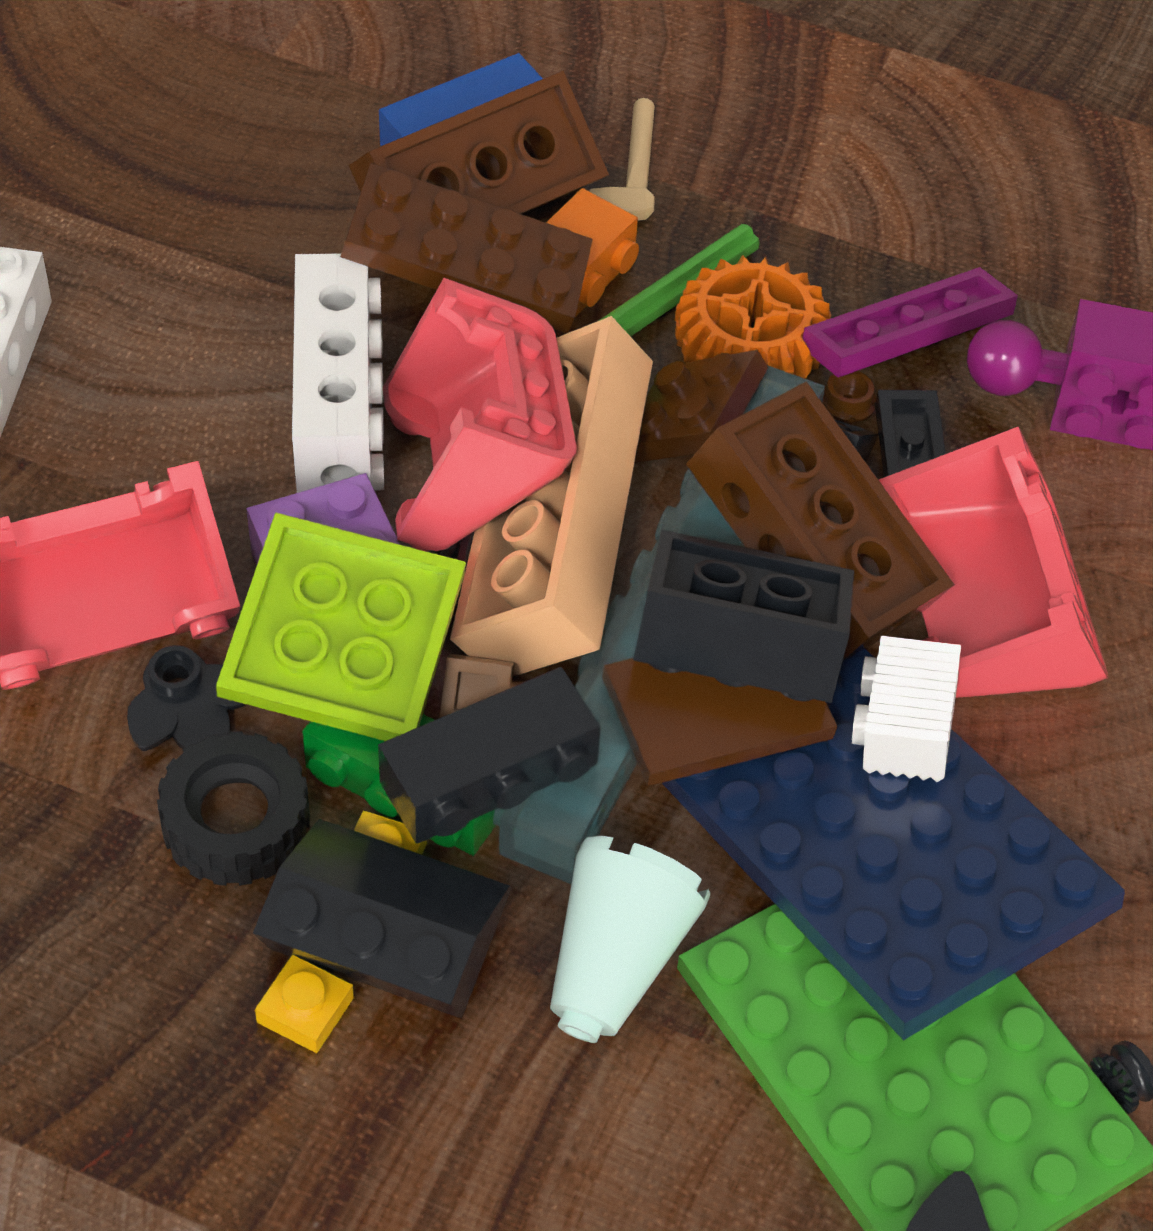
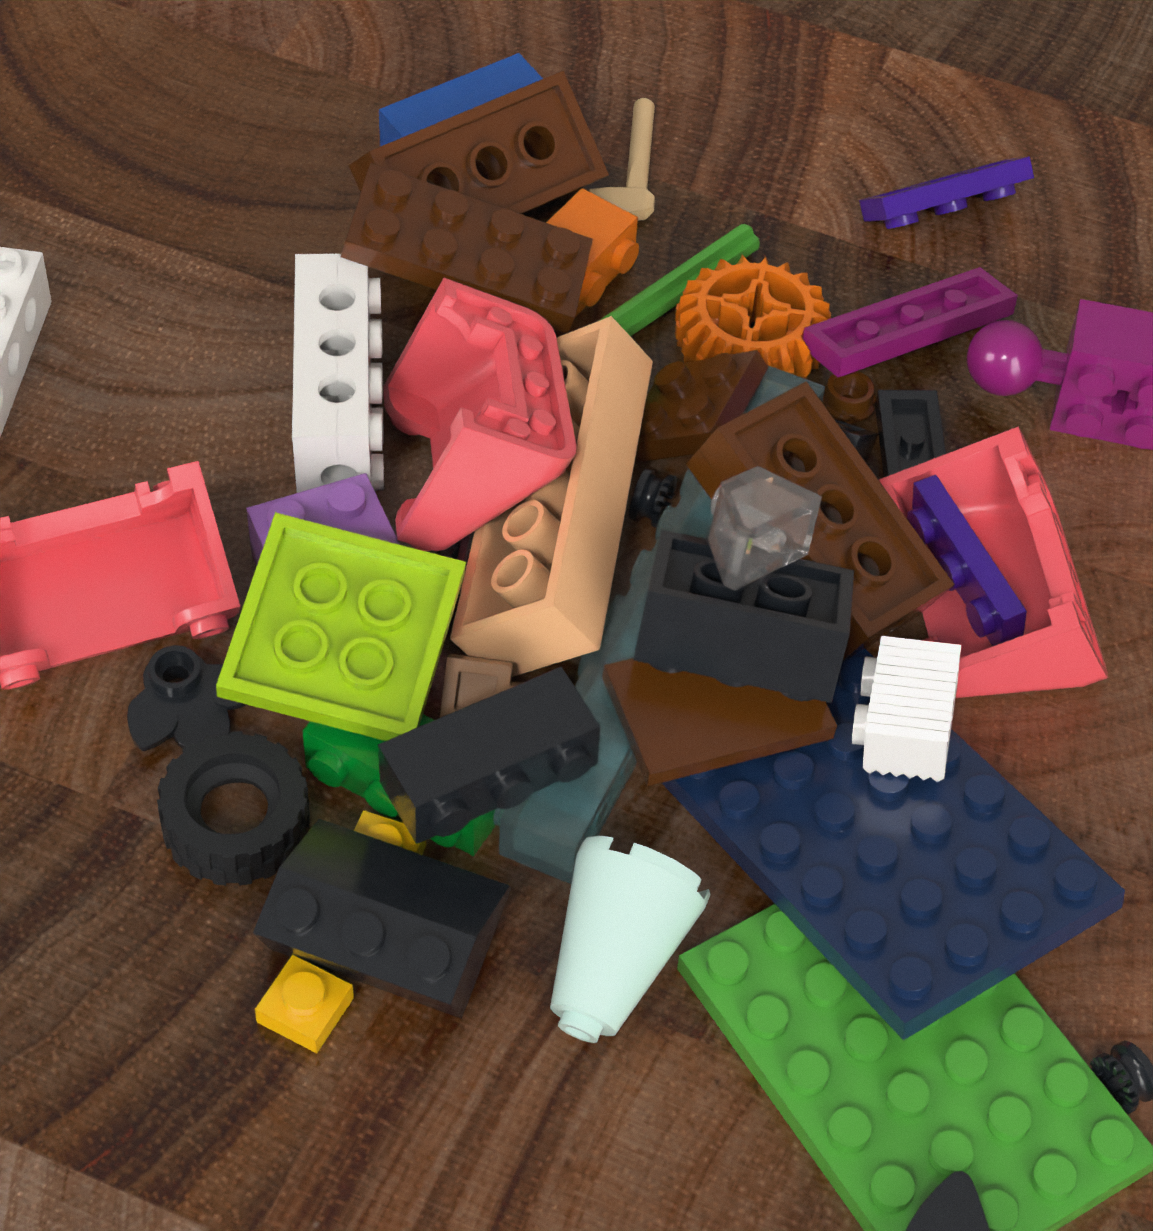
none -> black bush [629,467,677,529]
none -> clear slope [708,466,822,591]
none -> dark purple plate [859,156,1034,229]
none -> dark purple plate [907,474,1027,646]

